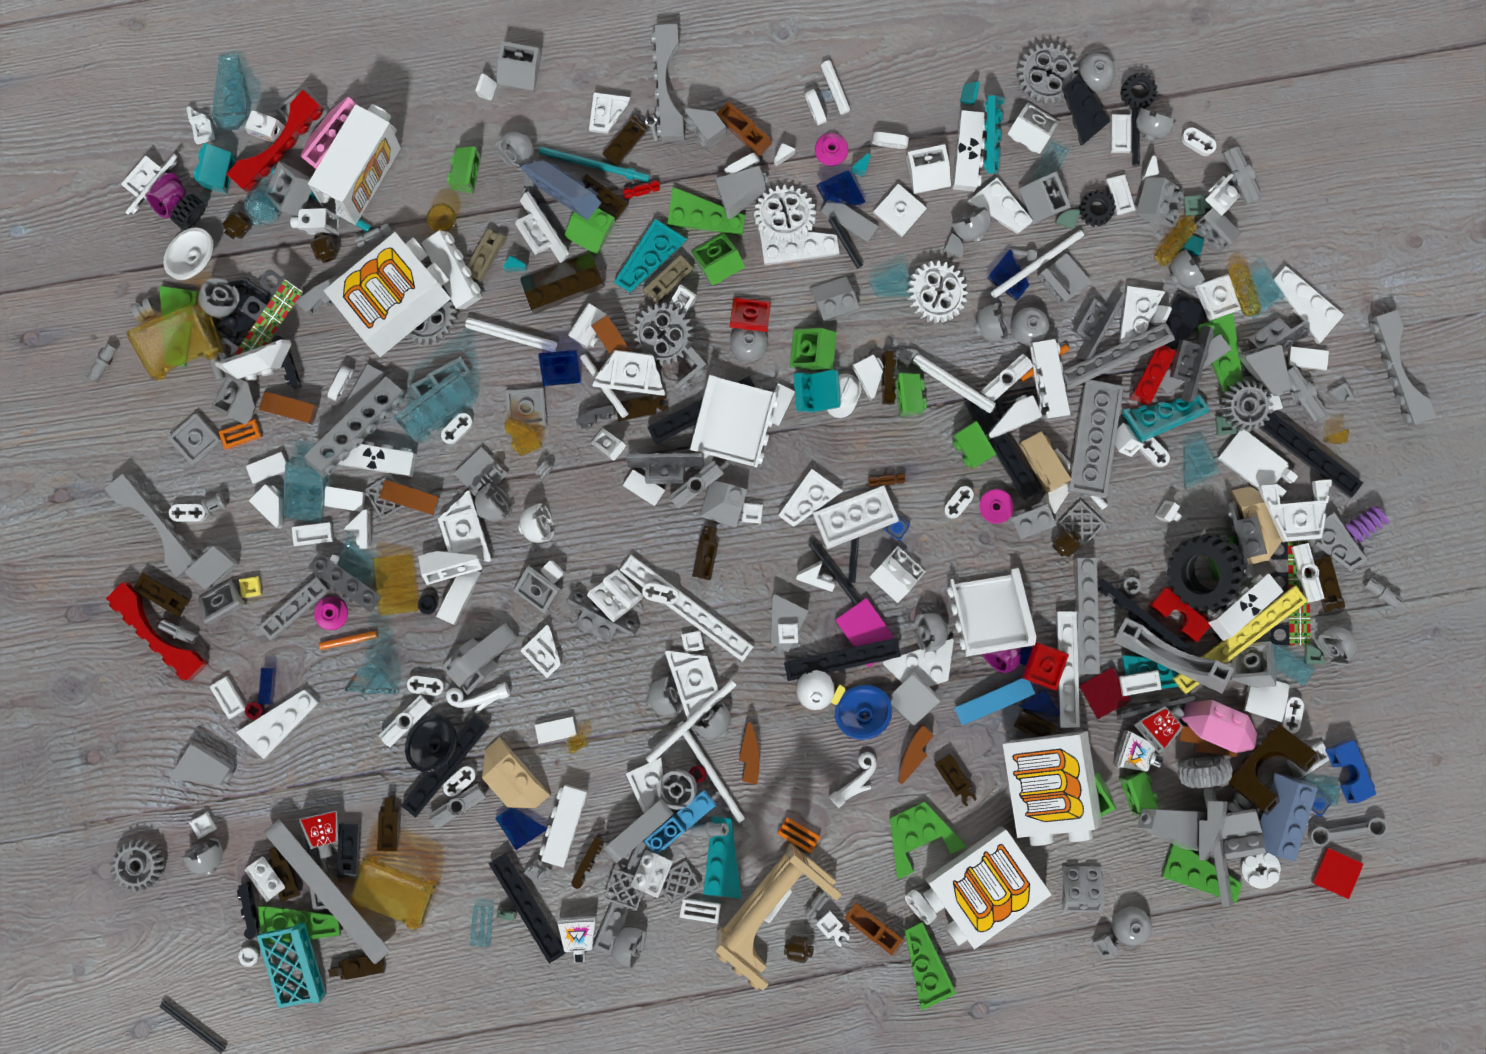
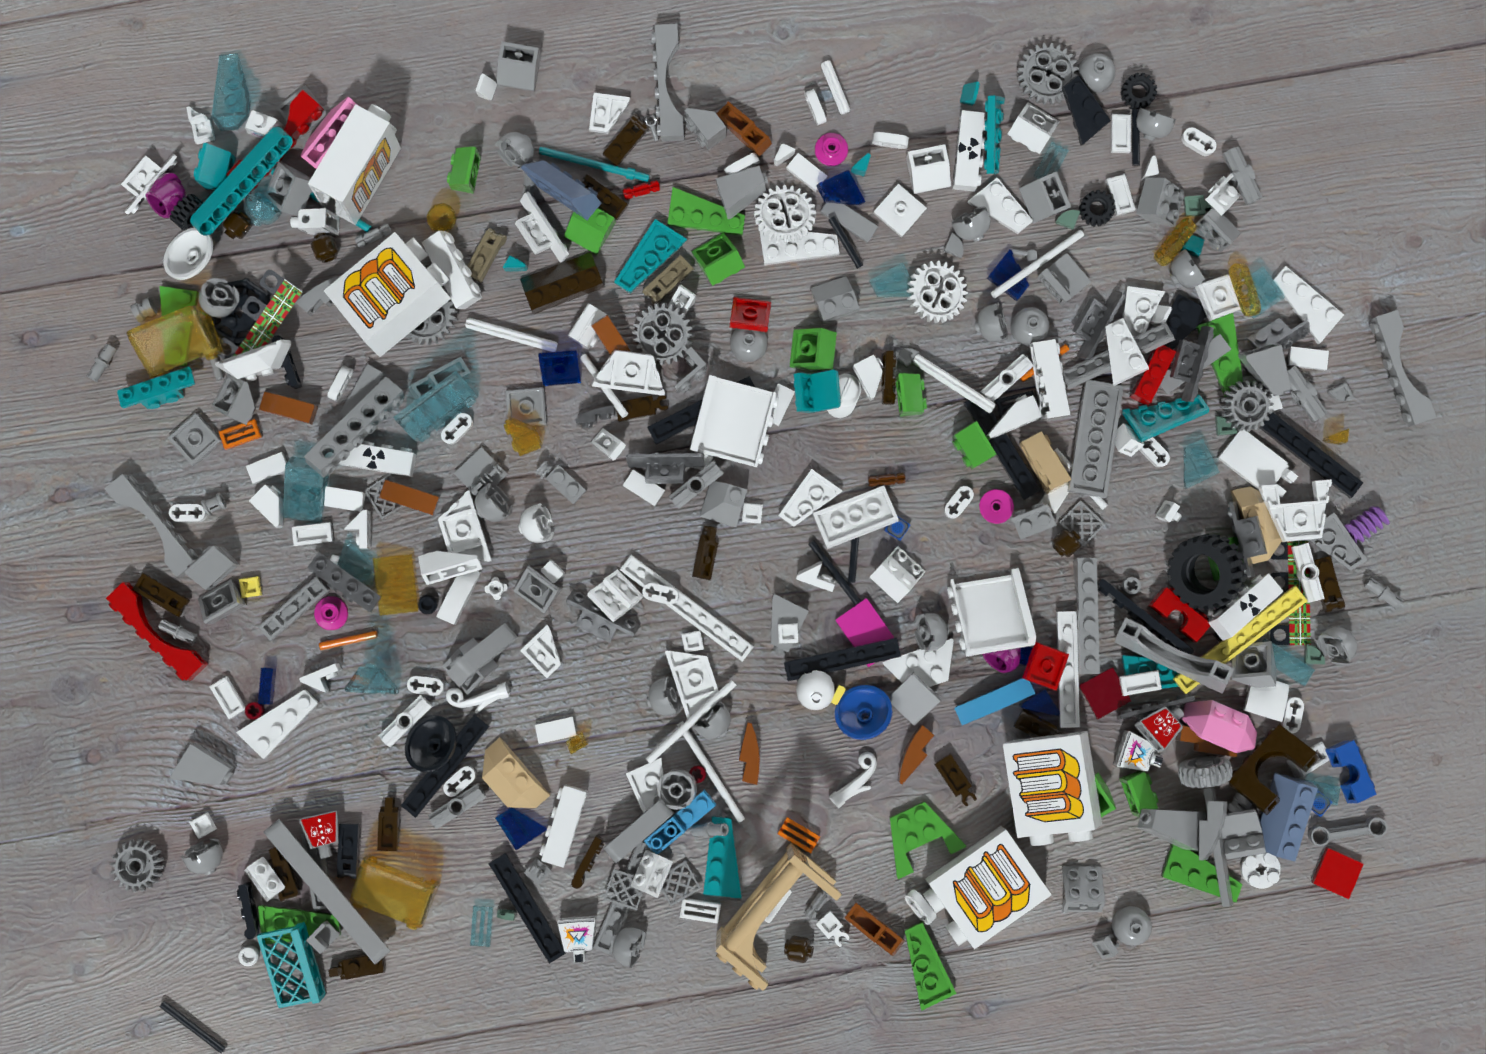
none -> teal bracket [117,367,195,409]
none -> teal beam [190,127,293,236]
none -> white slope [299,663,342,693]
none -> light grey panel [306,920,340,954]
none -> white plate [485,577,508,600]
none -> light grey plate [545,465,586,505]
none -> white tile [786,153,828,192]
none -> white wing [1105,318,1149,386]

